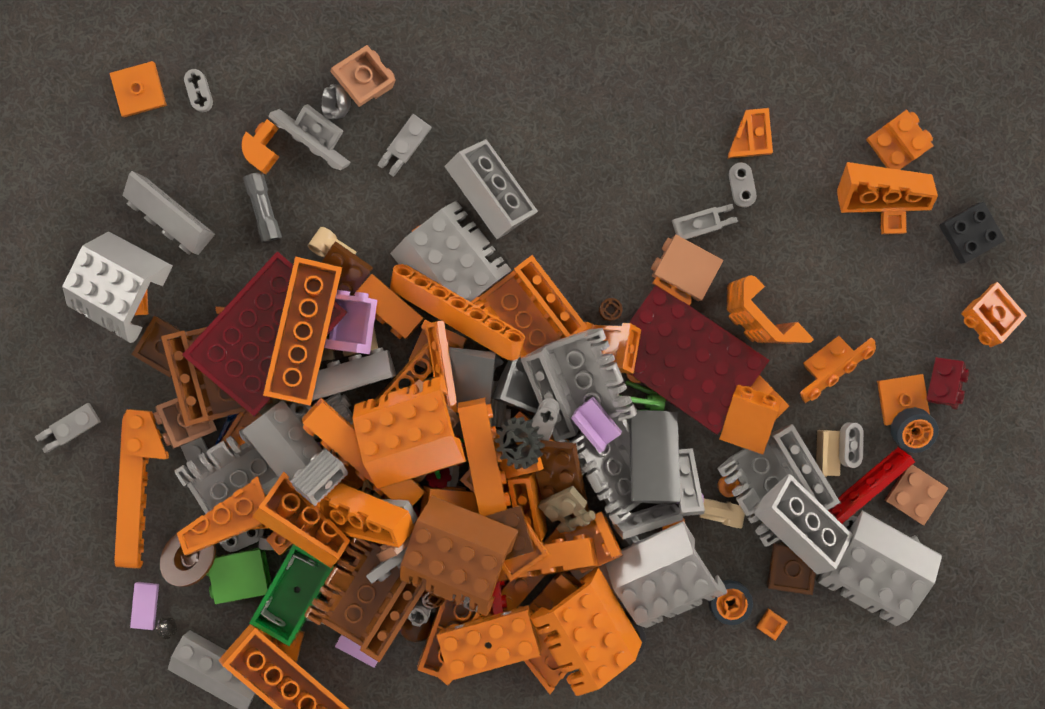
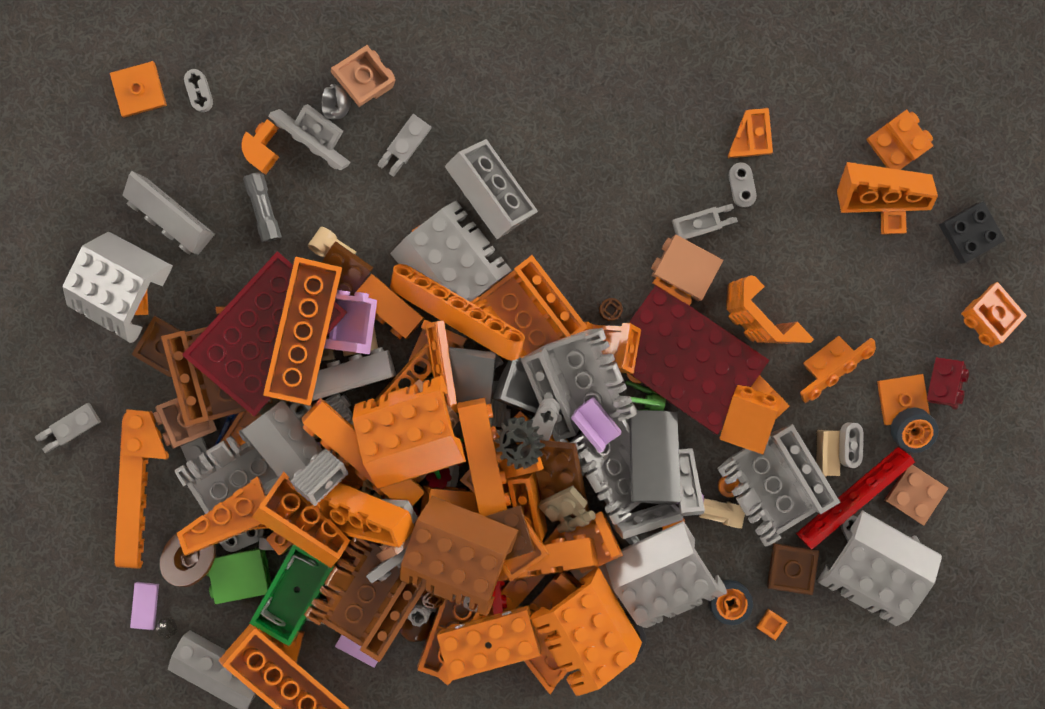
light grey slope [754,474,853,574] -> none

